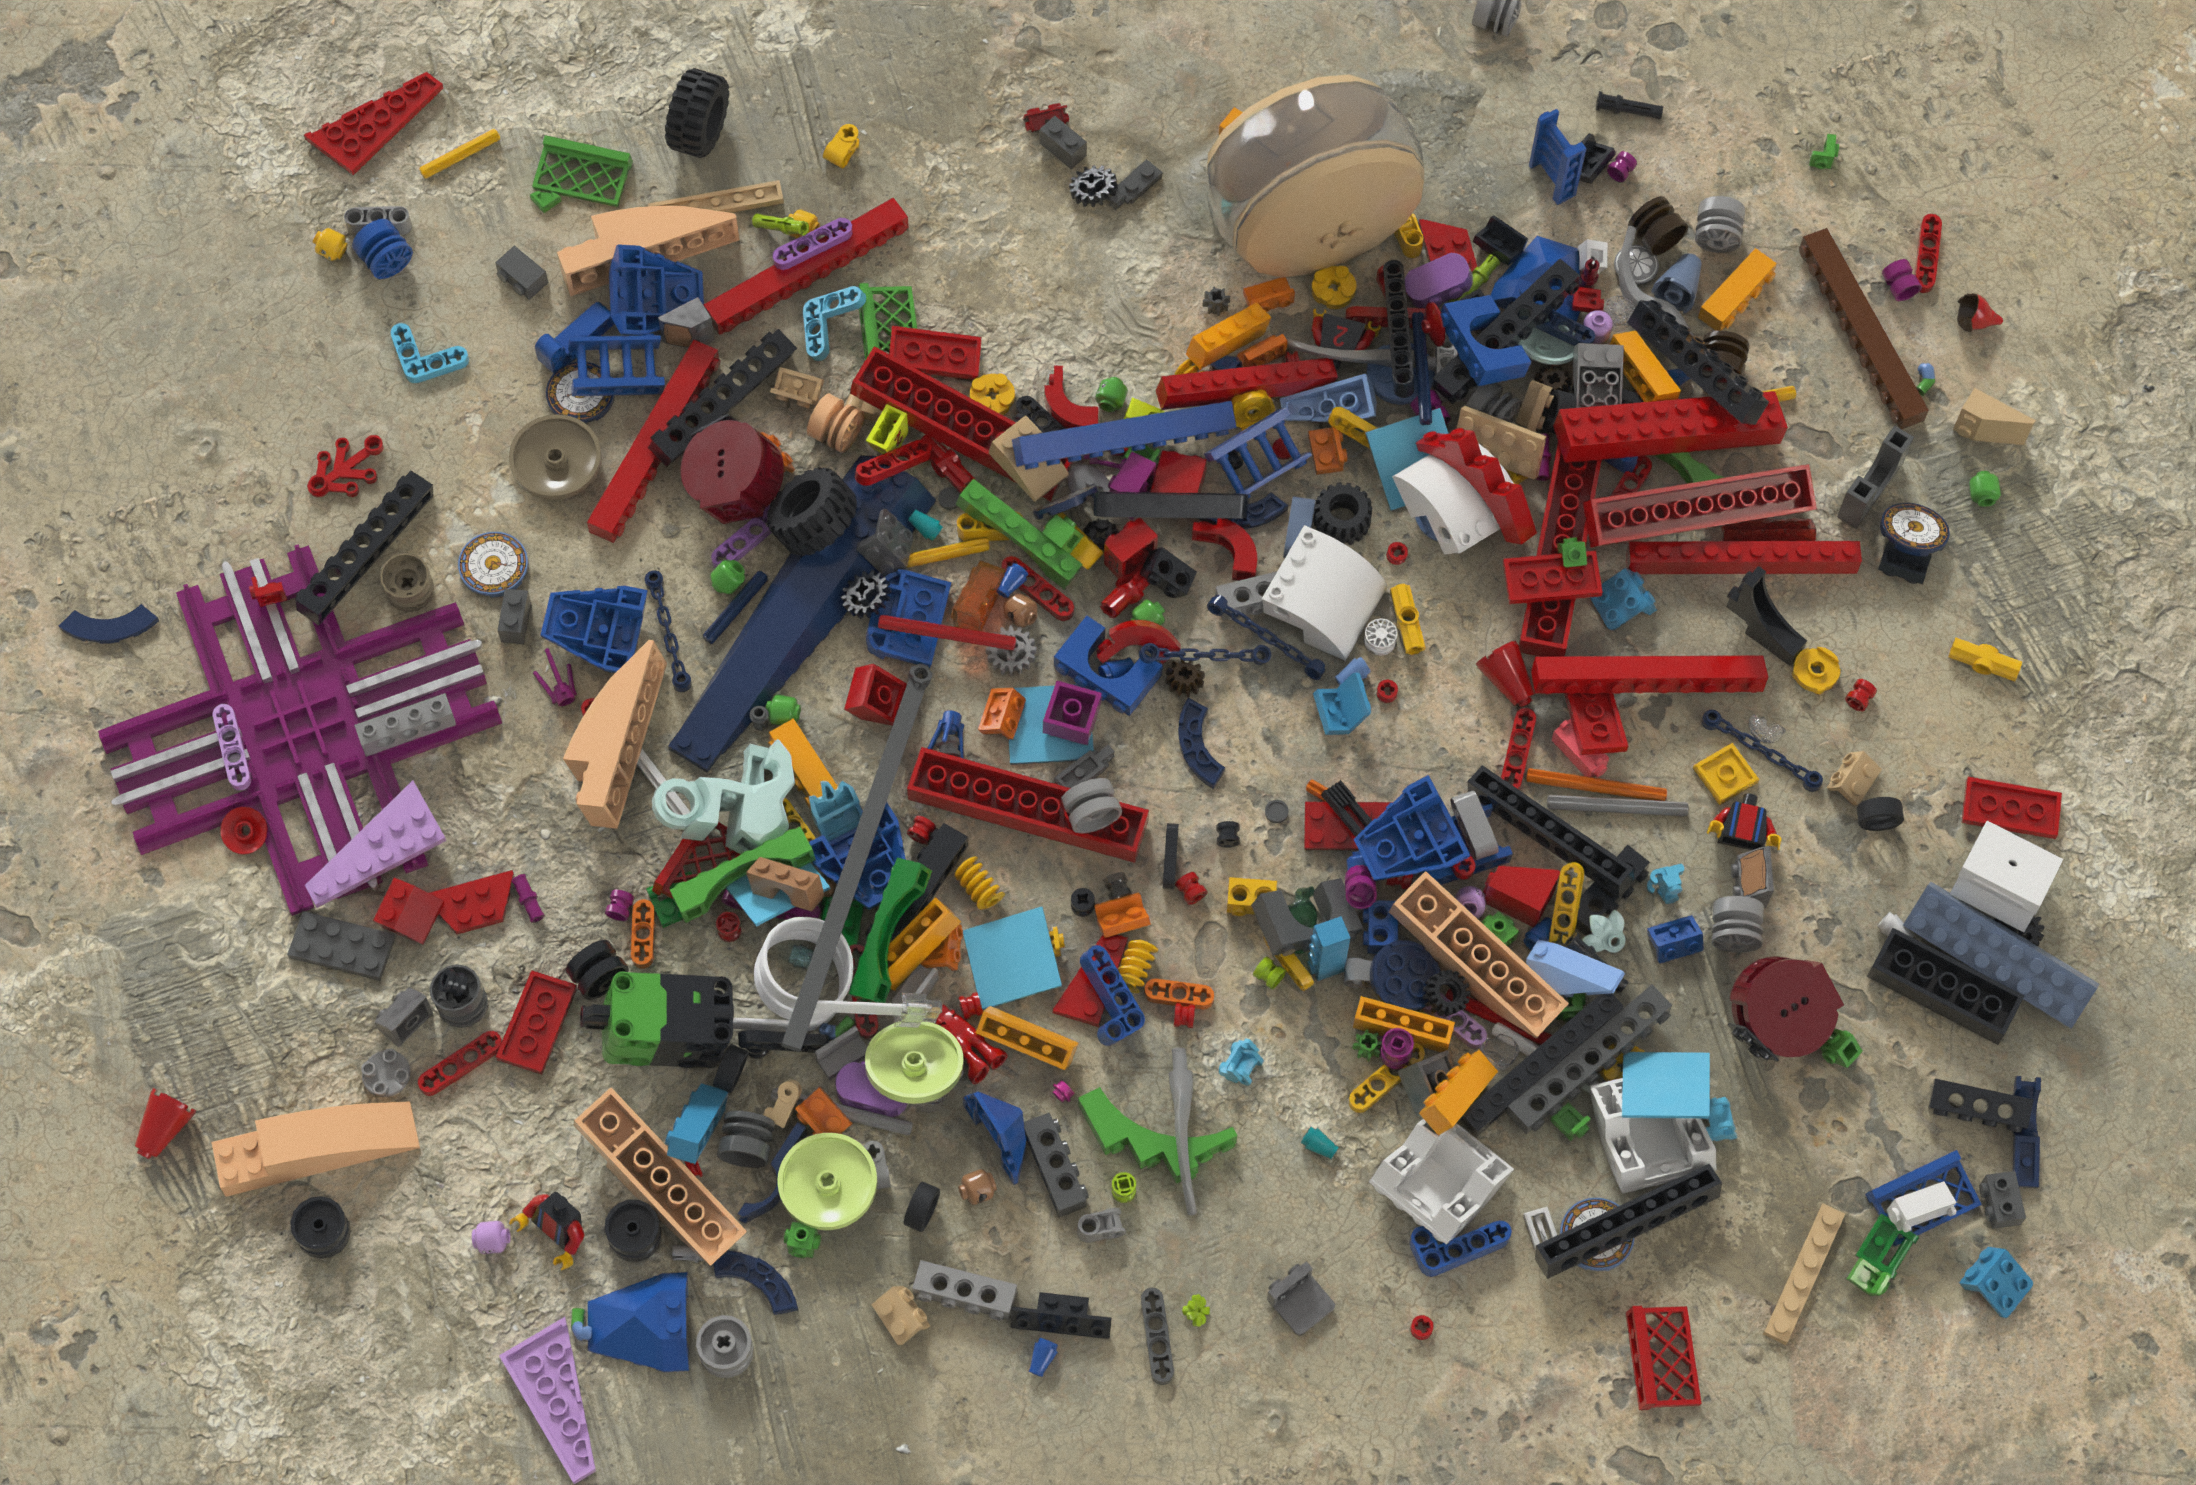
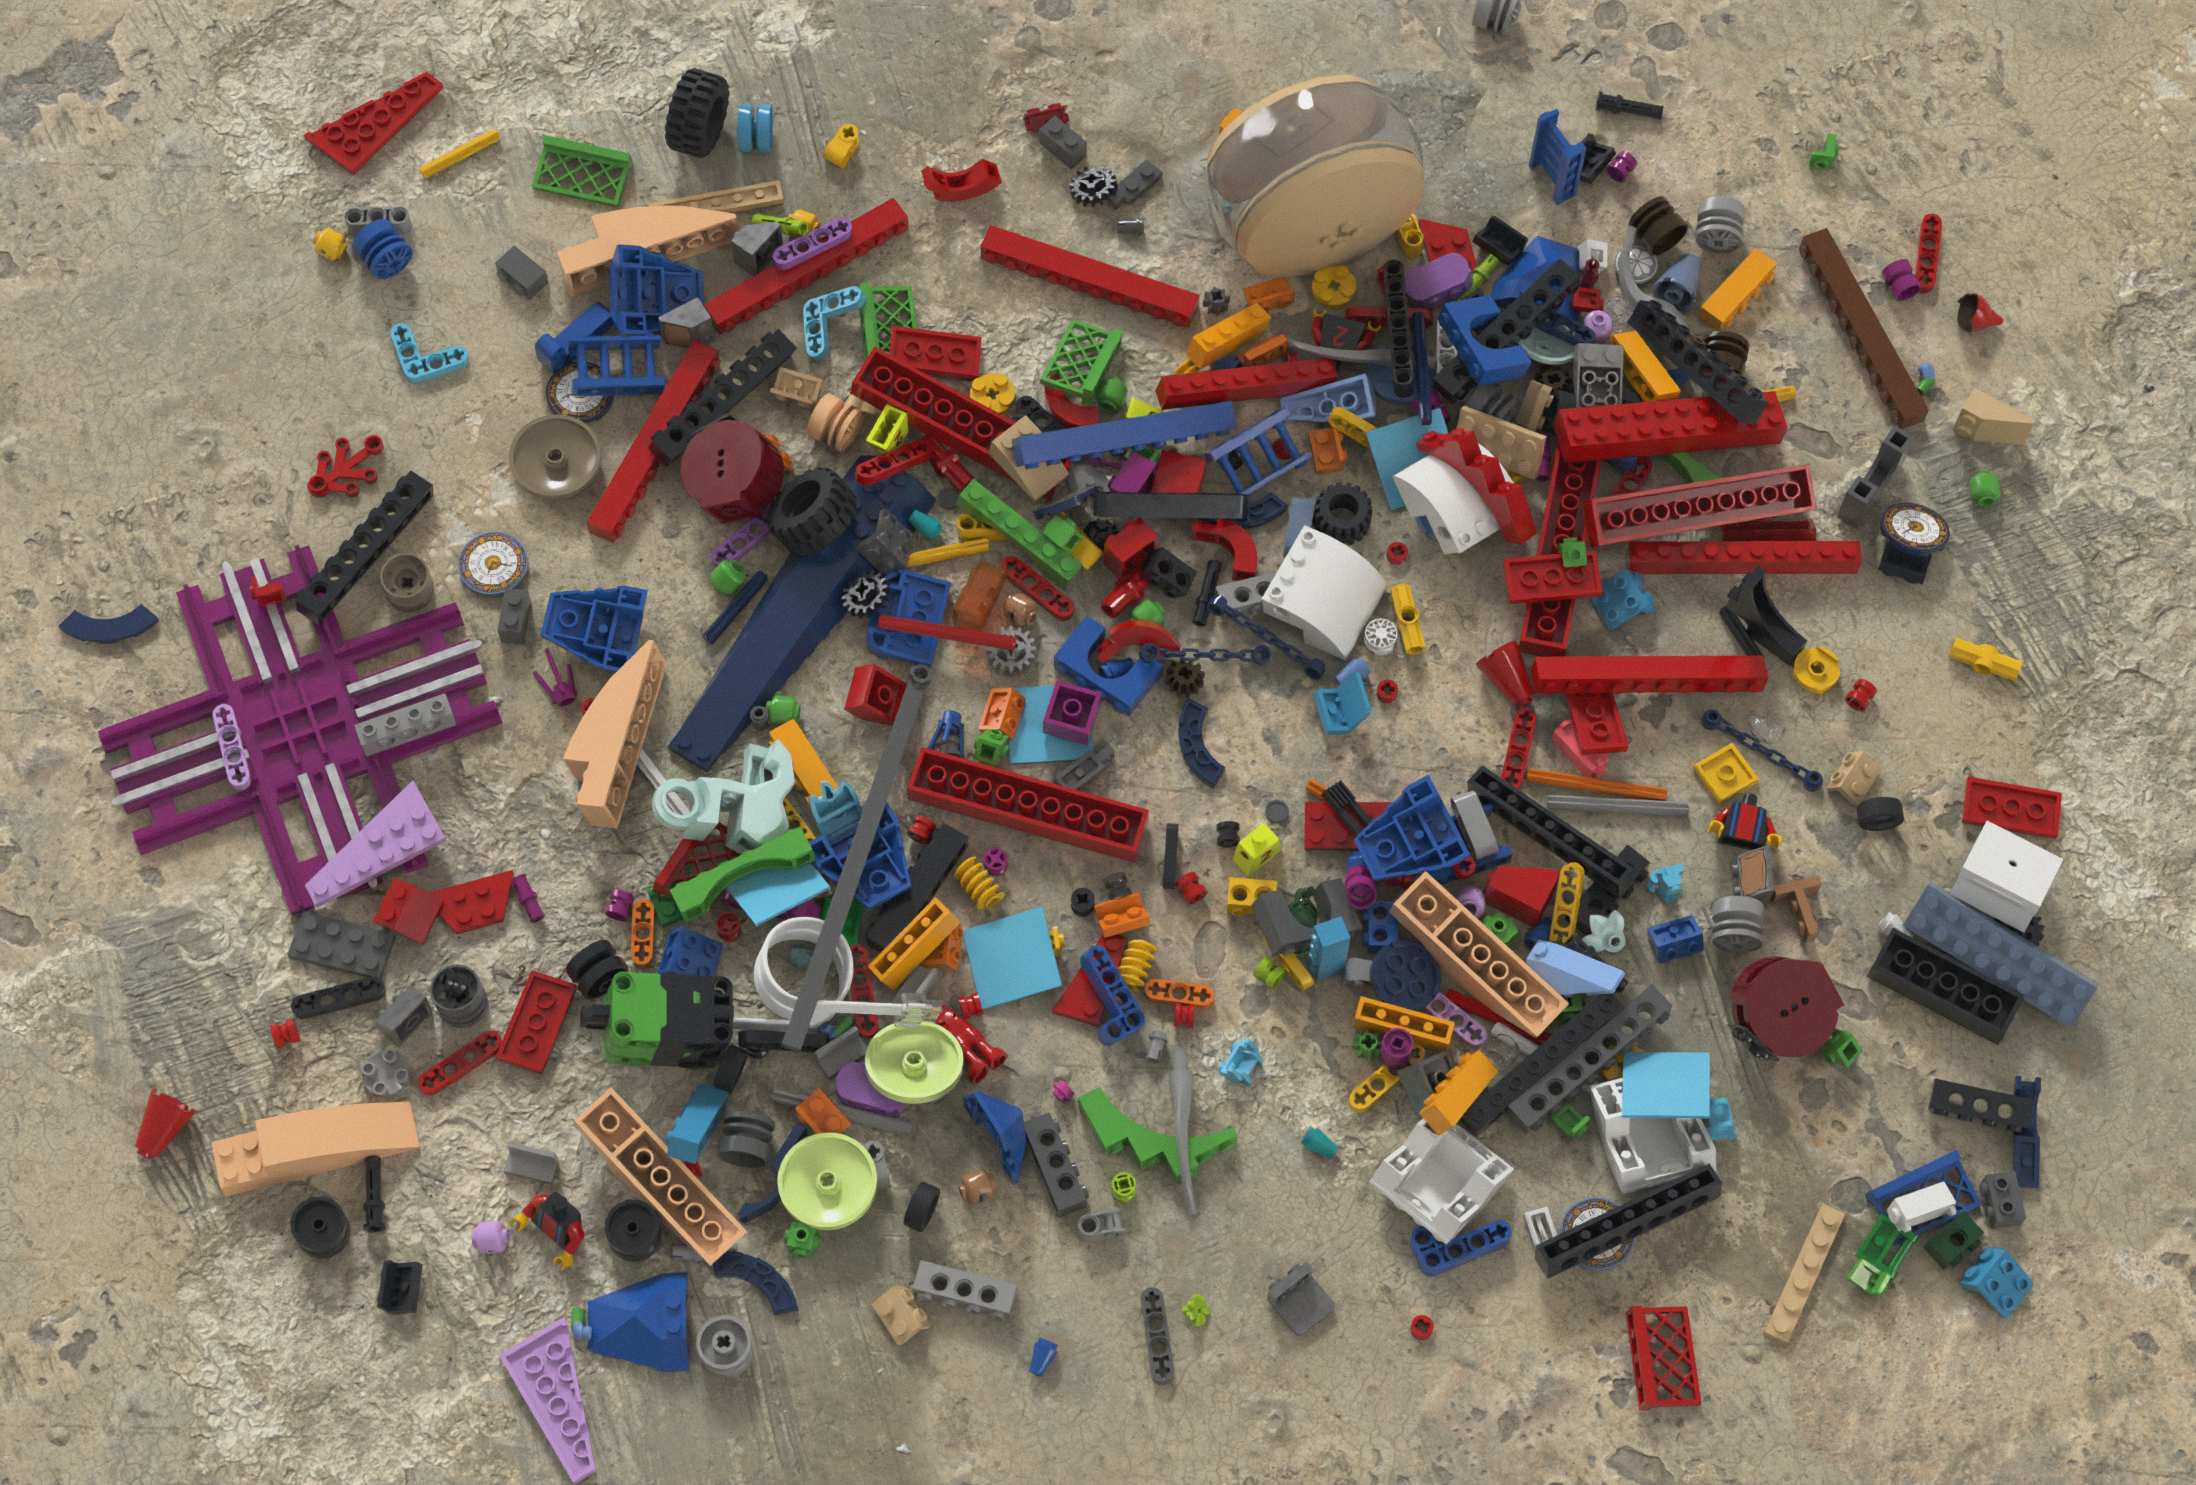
red dish [220,807,268,854] -> none
bright green tile [530,191,562,213] -> none
dark blue piece [644,570,692,692] -> none
medium nougat arch [746,857,825,911] -> none
tan leg [763,1079,802,1128] -> none
green arch [848,858,932,1003] -> none
light orange brick [976,1006,1079,1070] -> none
blue cone [996,563,1028,599] -> none
black bracket [1010,1292,1112,1339] -> none
light grey wheel [1062,778,1122,833] -> none
yellow plate [1231,390,1275,431] -> none
red dish [1421,302,1445,347] -> none
black tyre [1423,970,1470,1016] -> none
none -> red wheel [270,1018,301,1049]
none -> black beam [291,976,386,1019]
none -> black pin [363,1156,386,1232]
none -> black bracket [377,1260,423,1315]
none -> light grey panel [504,1142,559,1185]
none -> blue bracket [657,926,723,976]
none -> flat silver slope [731,222,783,276]
none -> dark azure wheel [737,103,773,153]
none -> red arch [921,159,1002,202]
none -> bright green brick [973,729,1010,767]
none -> red brick [980,225,1200,328]
none -> magenta wheel [984,848,1008,876]
none -> bright green fence [1040,319,1124,407]
none -> dark grey pin [1117,217,1144,235]
none -> light grey pin [1145,1030,1168,1063]
none -> black pin [1192,559,1222,627]
none -> neon yellow torso [1233,823,1282,877]
none -> black axle [1719,605,1763,655]
none -> medium nougat bracket [1770,876,1822,943]
none -> dark green brick [1923,1211,1984,1270]

